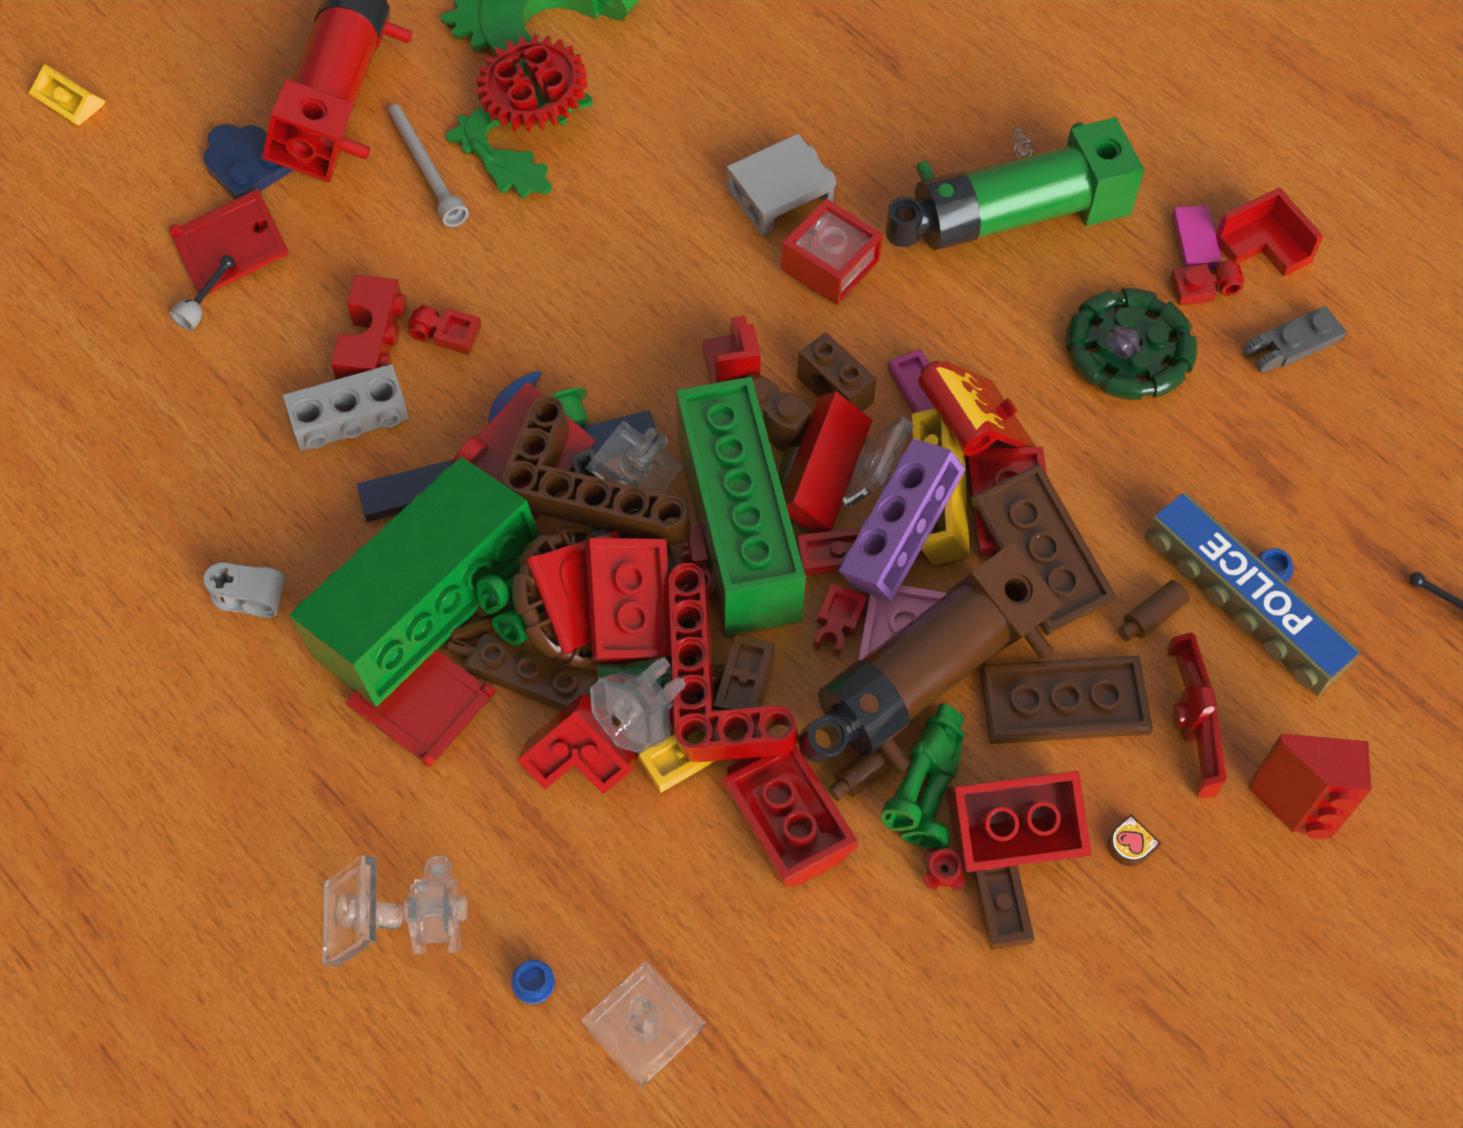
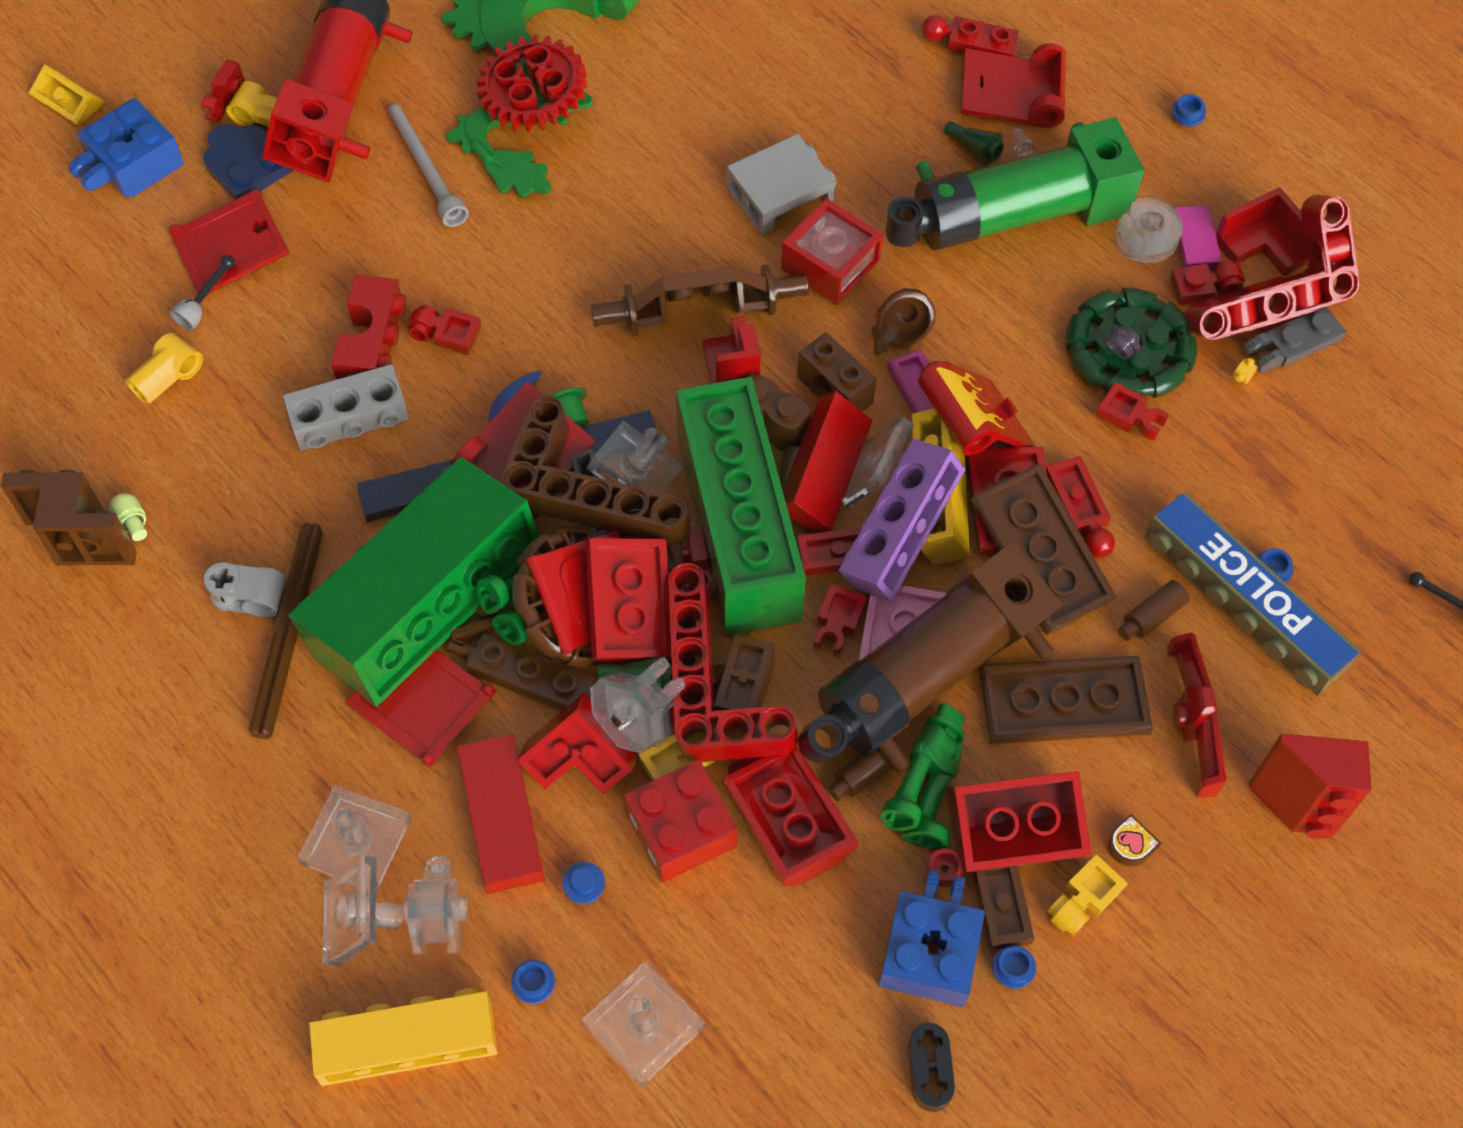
none -> reddish brown bracket [1,470,137,566]
none -> blue hinge [68,97,184,197]
none -> yellowish green cylinder [109,493,147,541]
none -> yellow piece [124,333,203,404]
none -> red plate [201,59,245,123]
none -> yellow piece [226,81,277,127]
none -> reddish brown axle [249,523,323,739]
none -> clear tile [297,785,412,892]
none -> yellow brick [309,988,498,1086]
none -> red piece [457,734,545,894]
none -> blue plate [562,862,605,904]
none -> reddish brown plate [590,264,809,336]
none -> red piece [624,759,738,883]
none -> reddish brown hat [872,288,936,355]
none -> blue hinge [879,870,985,1007]
none -> black beam [908,1023,955,1112]
none -> red plate [922,15,1019,56]
none -> dark green cone [944,121,1004,165]
none -> red door [961,43,1066,128]
none -> blue plate [992,945,1036,989]
none -> red plate [1046,456,1115,559]
none -> yellow plate [1047,854,1128,936]
none -> red plate [1096,383,1169,440]
none -> clear piece [1115,197,1183,263]
none -> blue plate [1171,94,1206,127]
none -> red beam [1184,194,1359,340]
none -> yellow piece [1233,358,1258,385]

